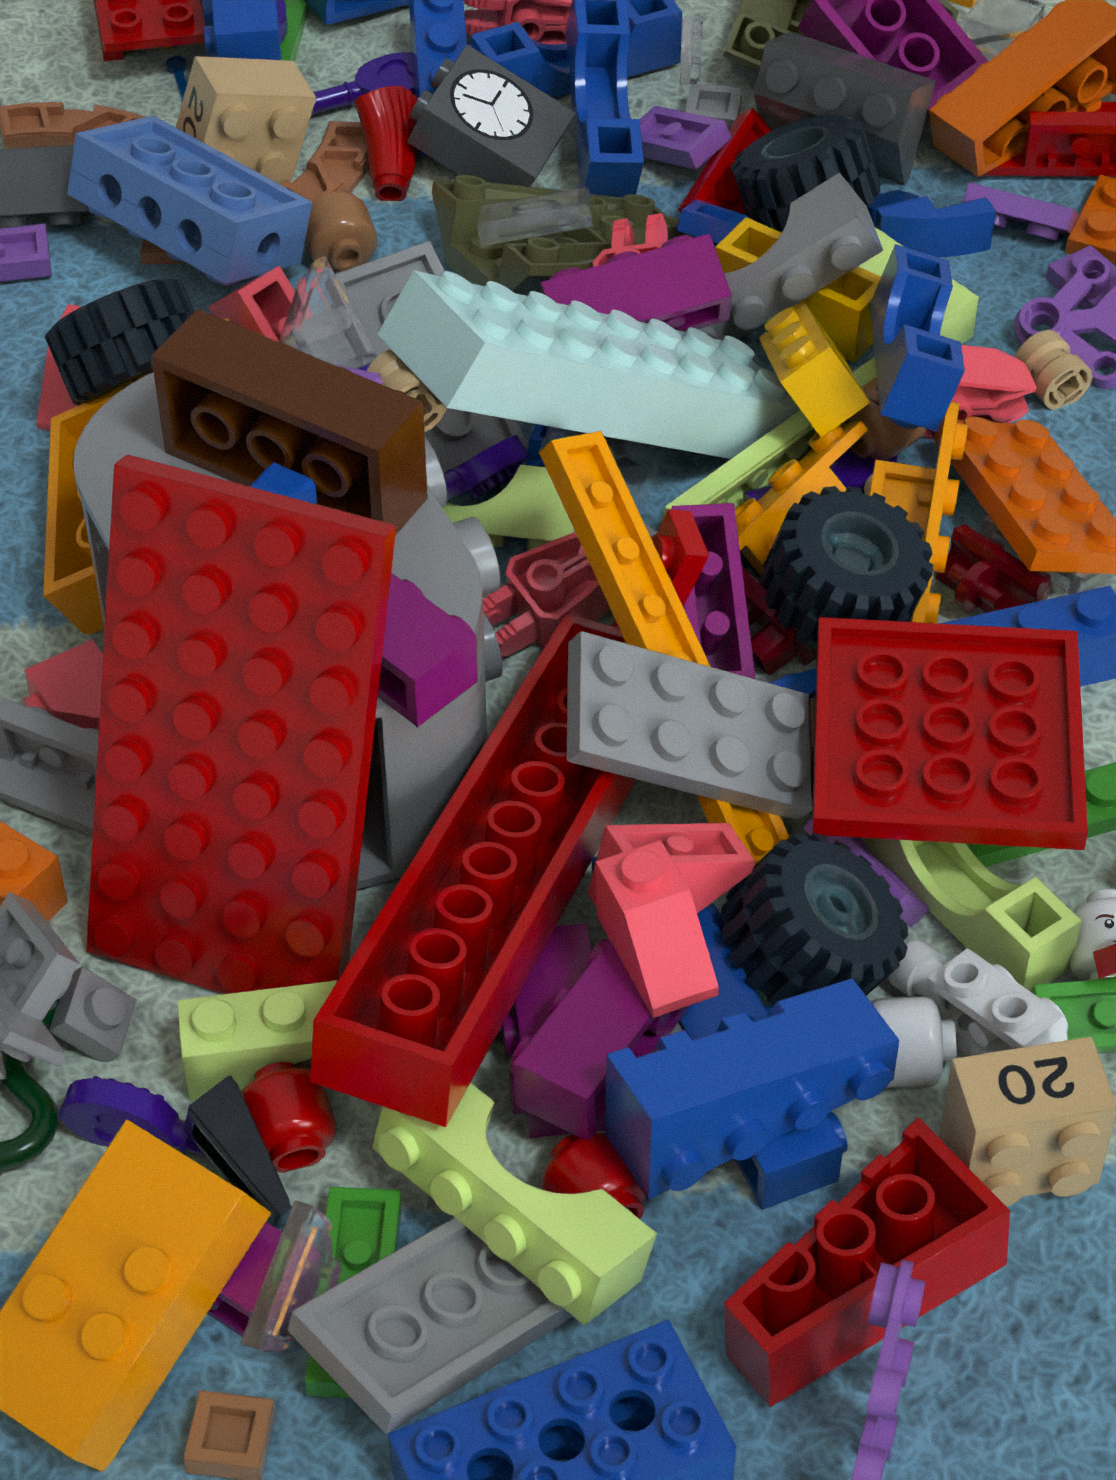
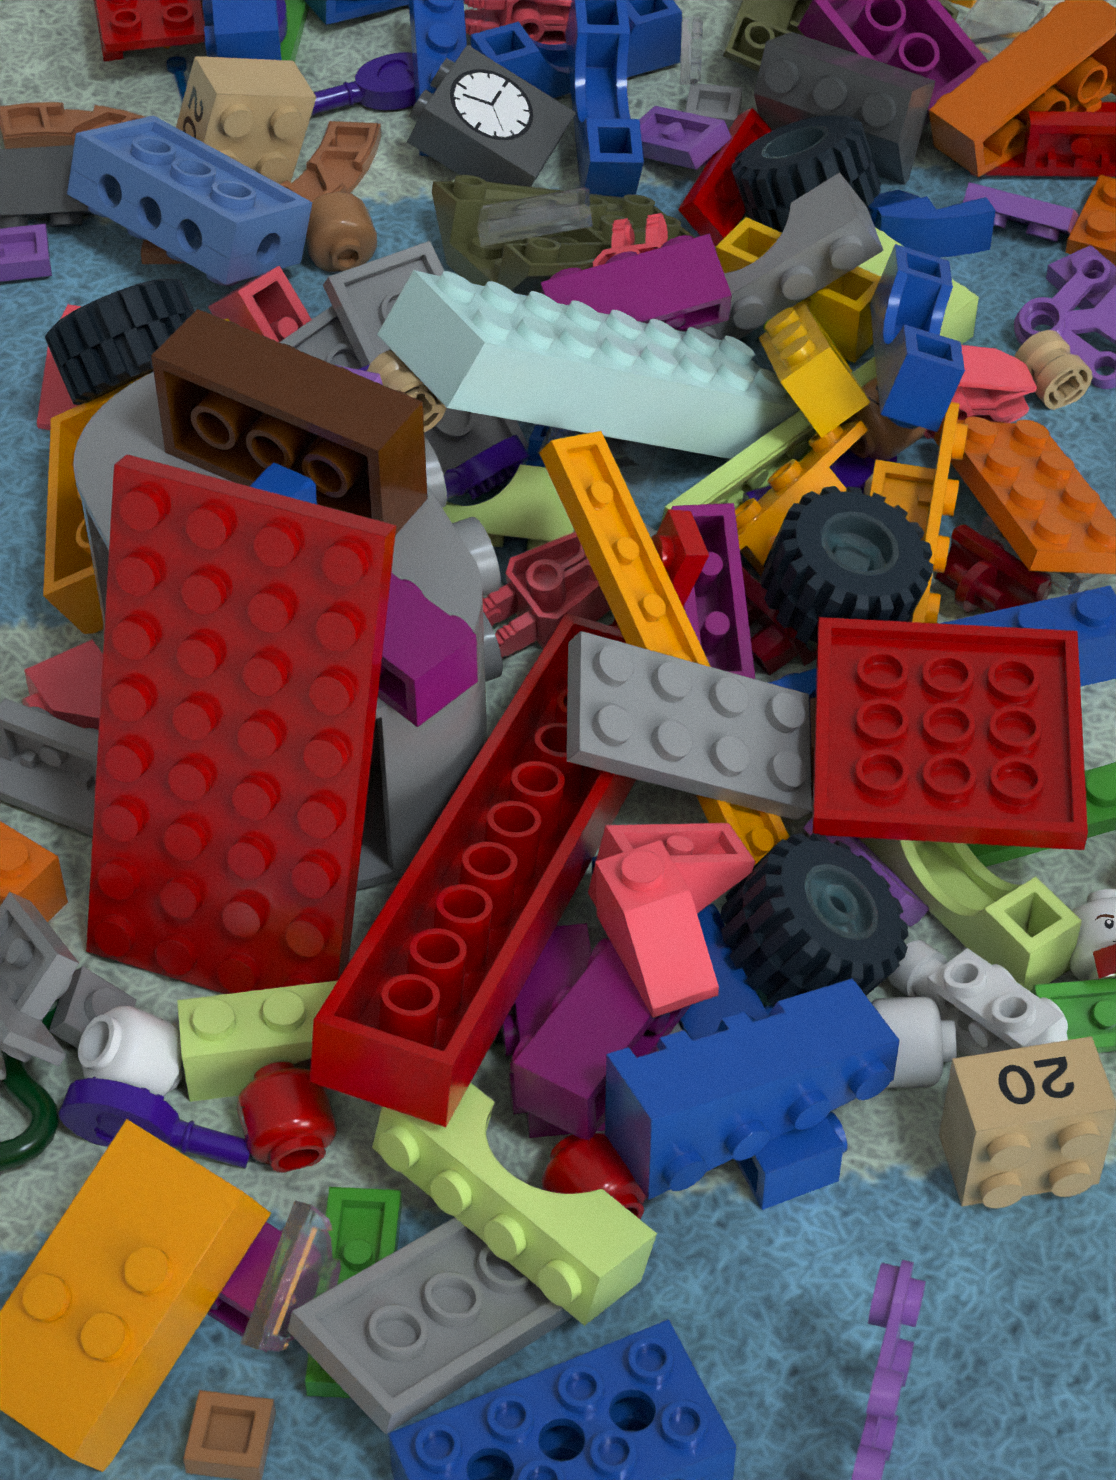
black slope [184,1075,292,1230] -> none
clear slope [279,256,377,369] -> none
red piece [354,85,418,201] -> none
blue plate [677,199,748,247] -> none
red wedge [724,1117,1010,1407] -> none
none -> white head [78,1006,184,1096]

